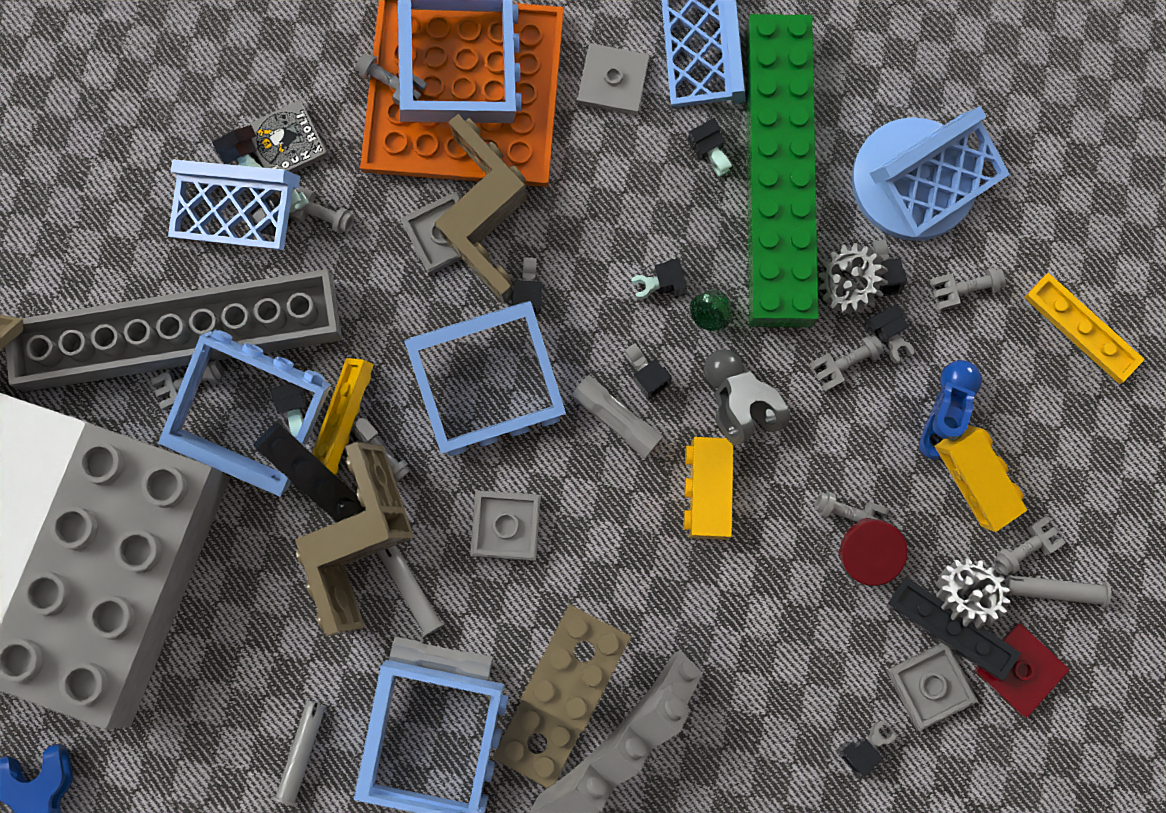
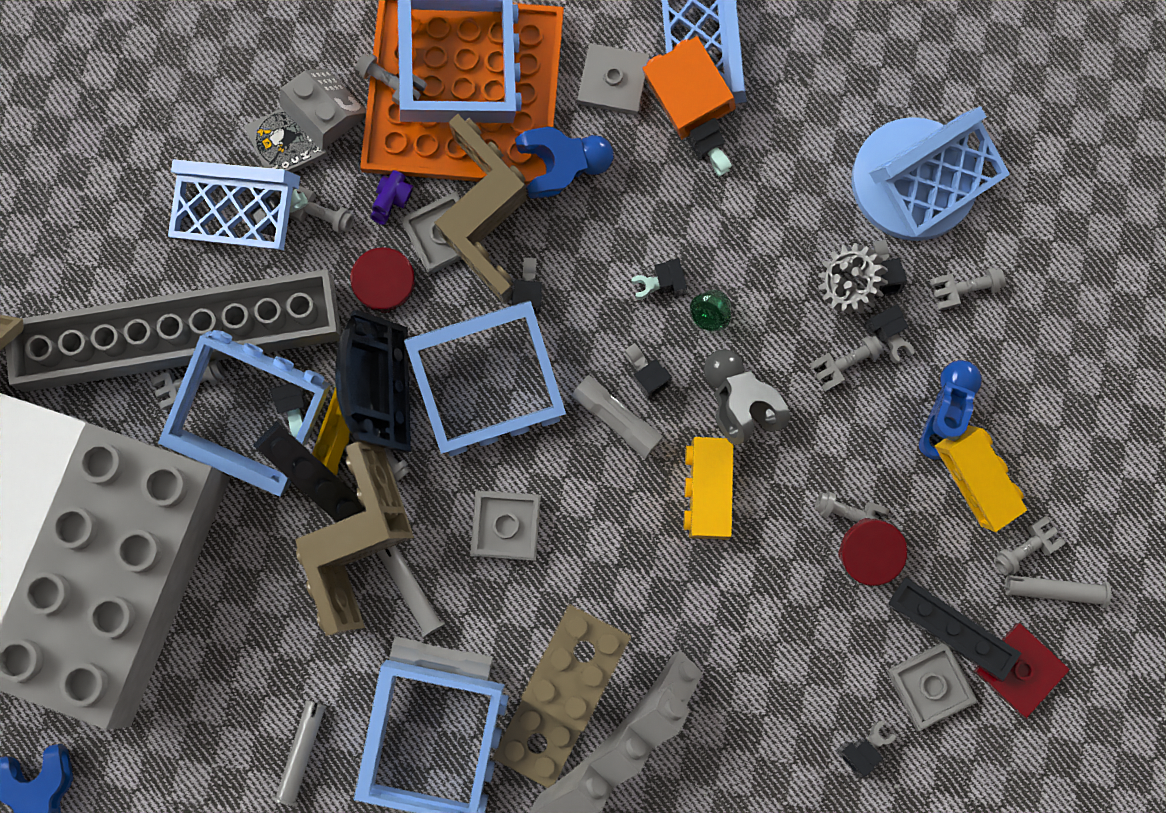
black piece [212,125,262,168] -> none
green brick [746,14,818,328] -> none
light grey gear [936,558,1010,629] -> none
yellow plate [1023,273,1145,384] -> none
none -> light grey slope [280,69,366,150]
none -> black slope [335,310,411,453]
none -> dark red tile [350,247,416,313]
none -> dark purple plate [370,170,414,225]
none -> blue piece [515,127,614,199]
none -> orange brick [642,36,736,140]

